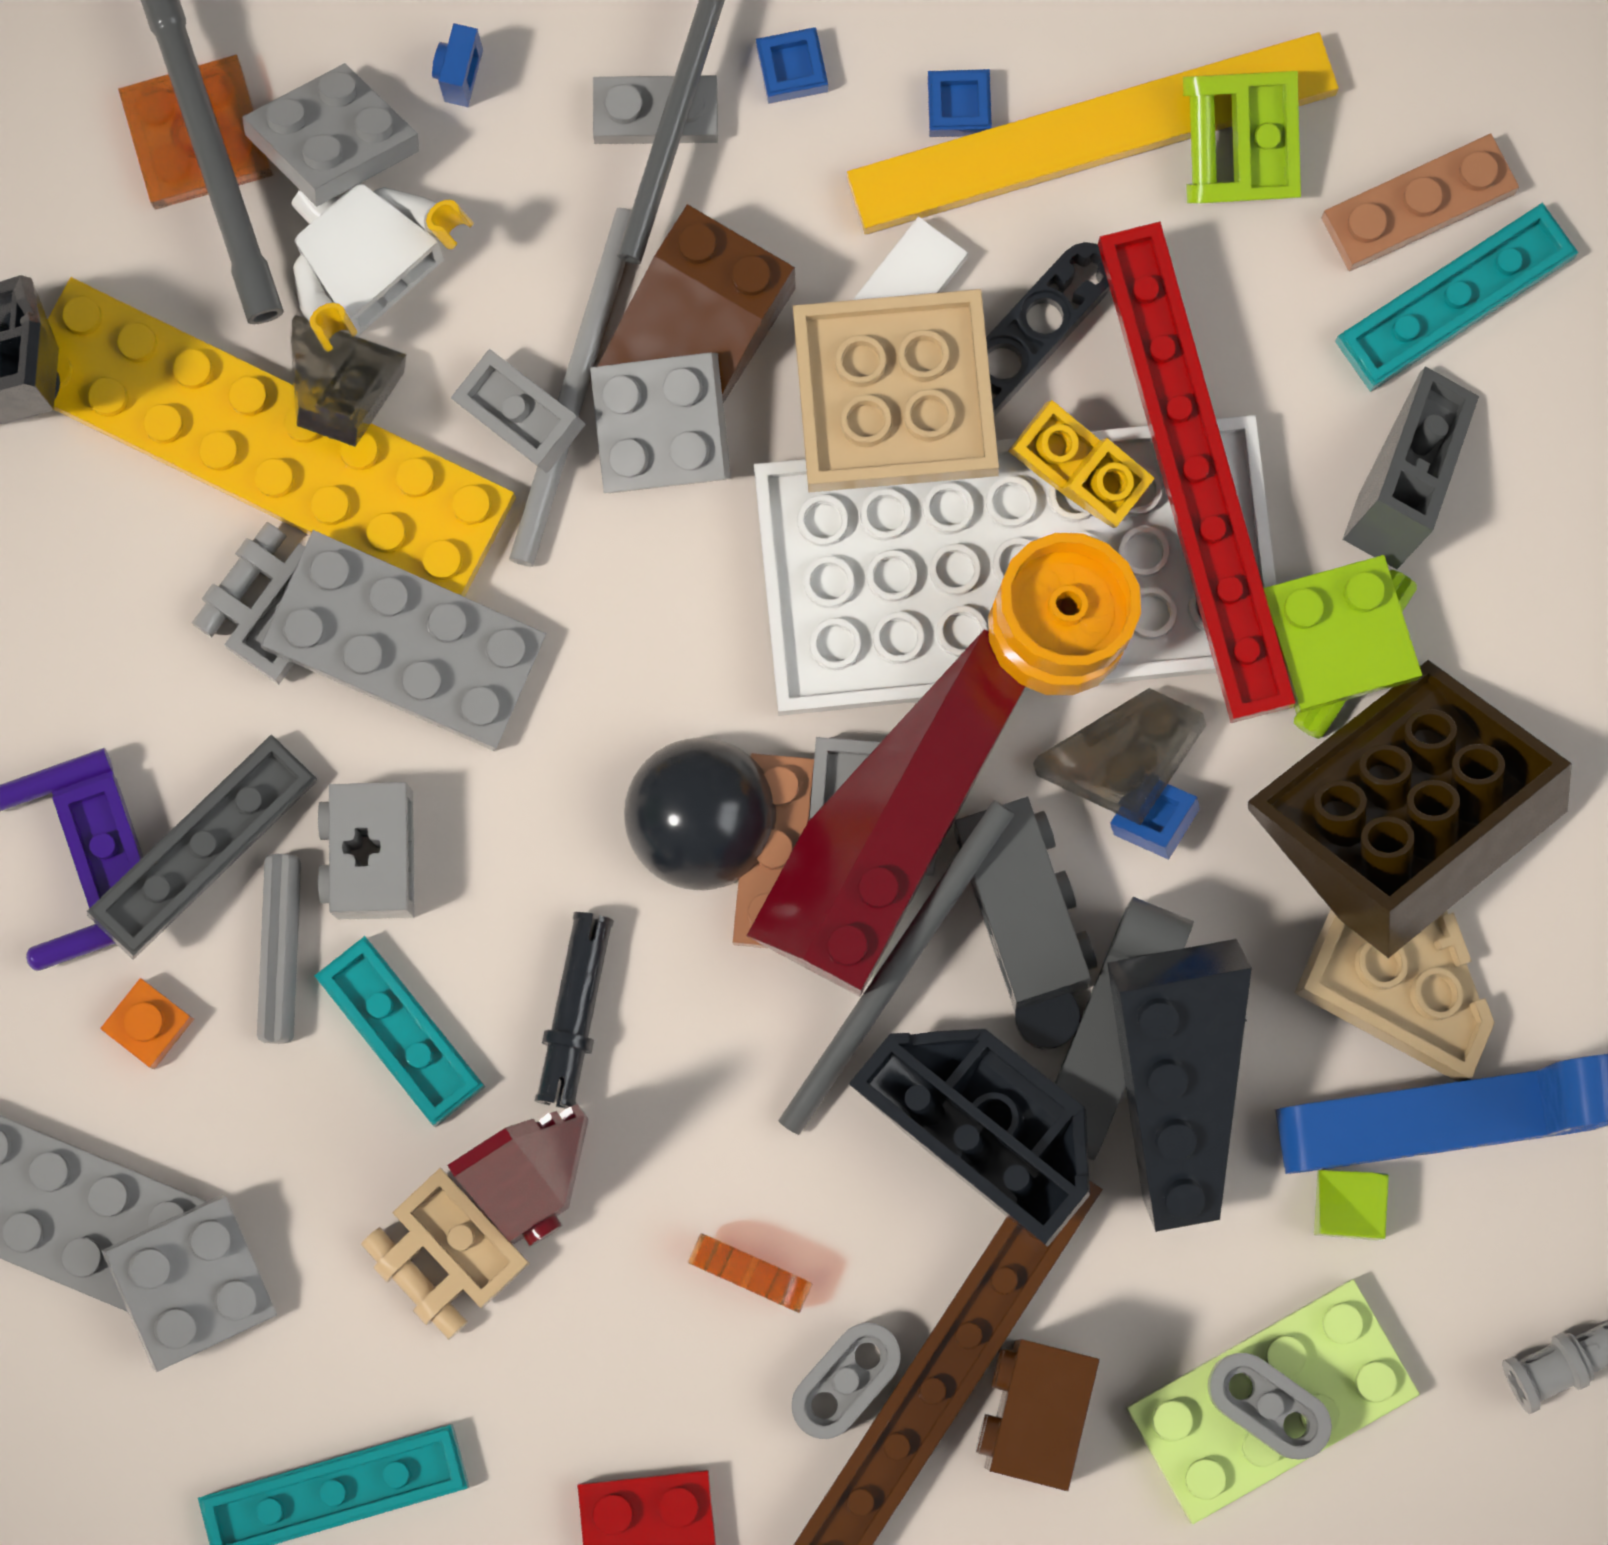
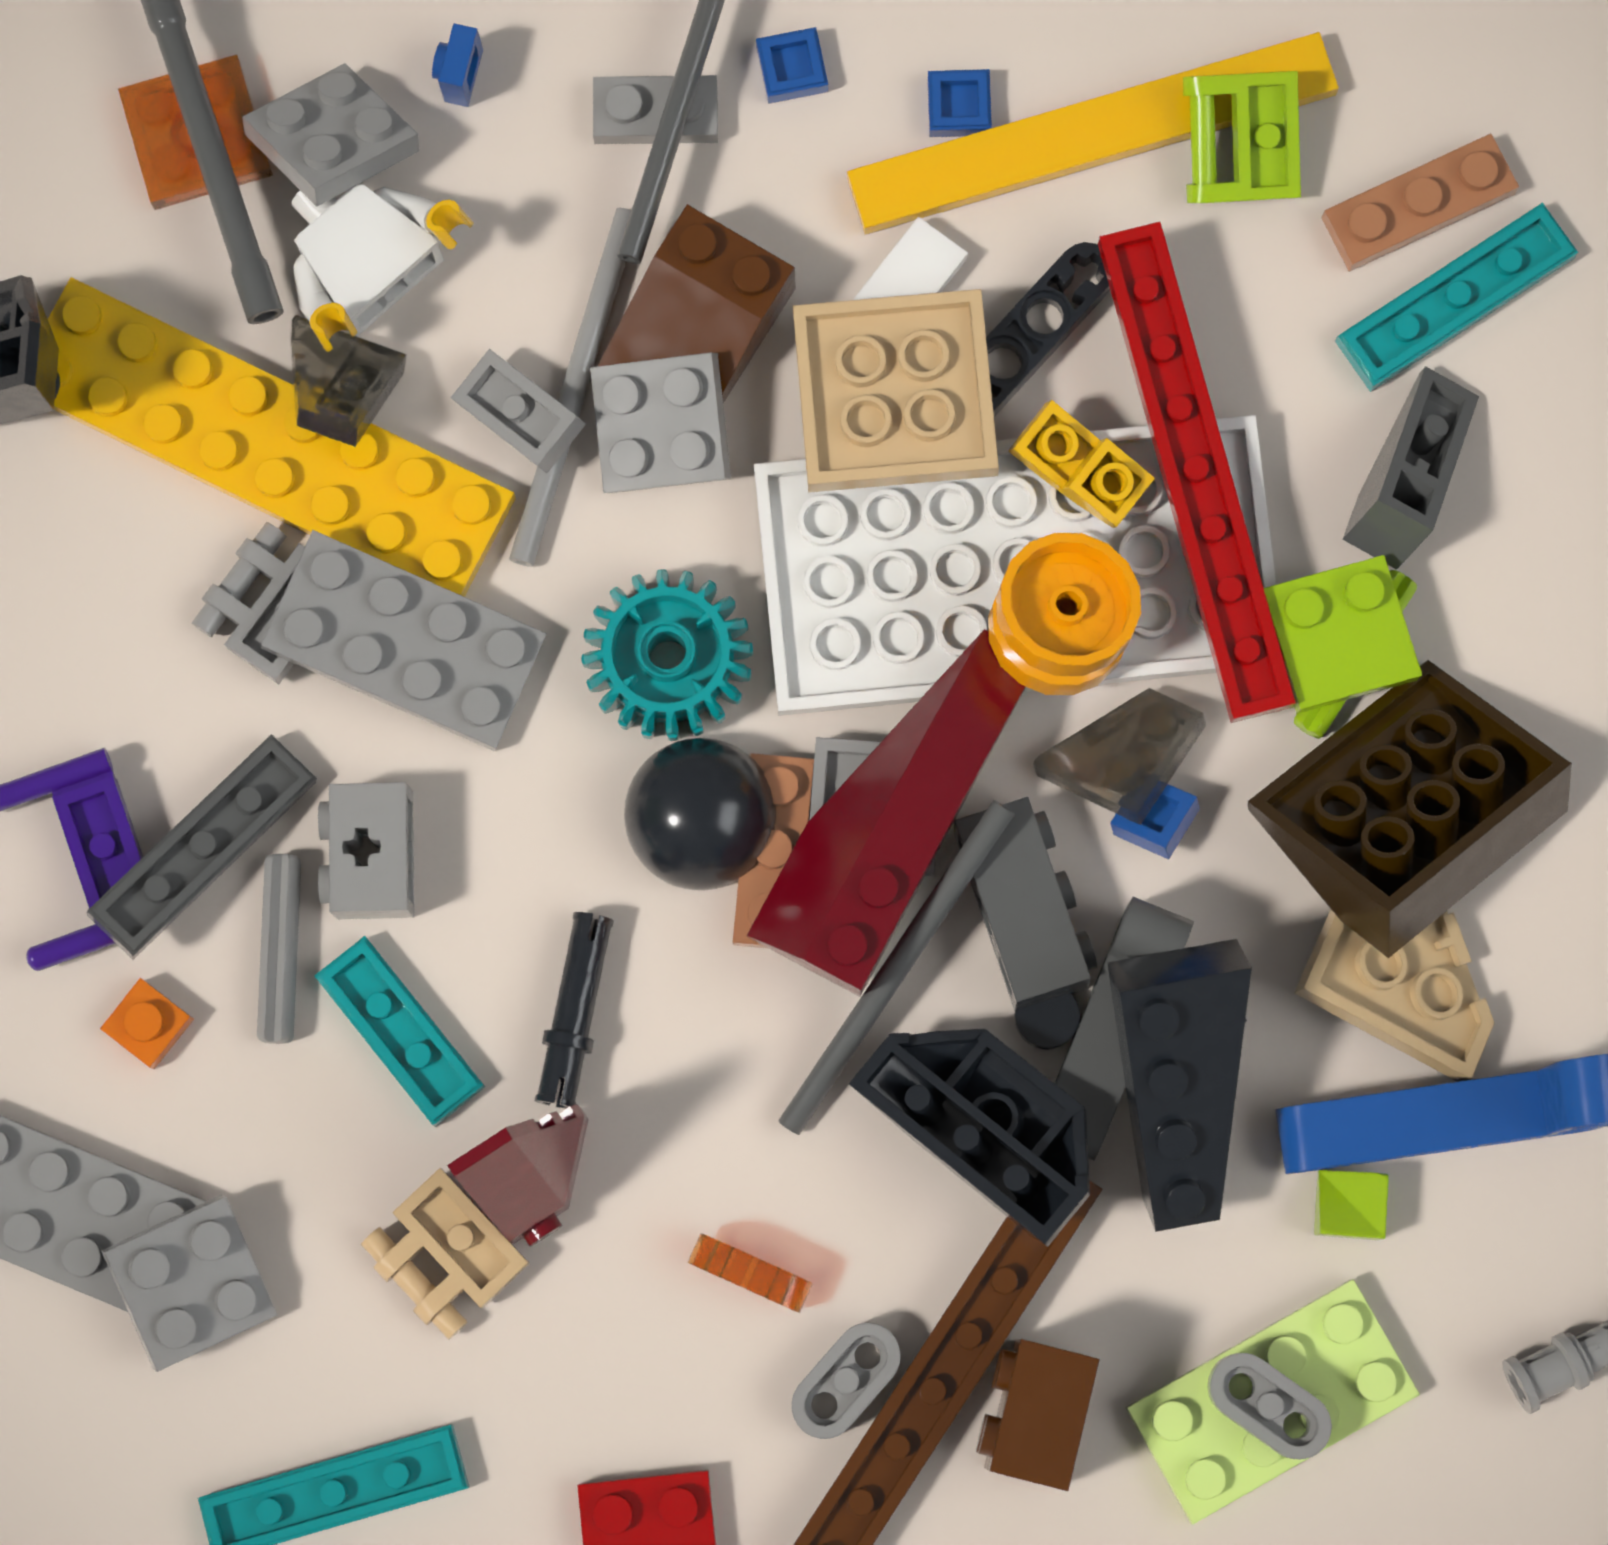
none -> teal gear [581,569,754,741]

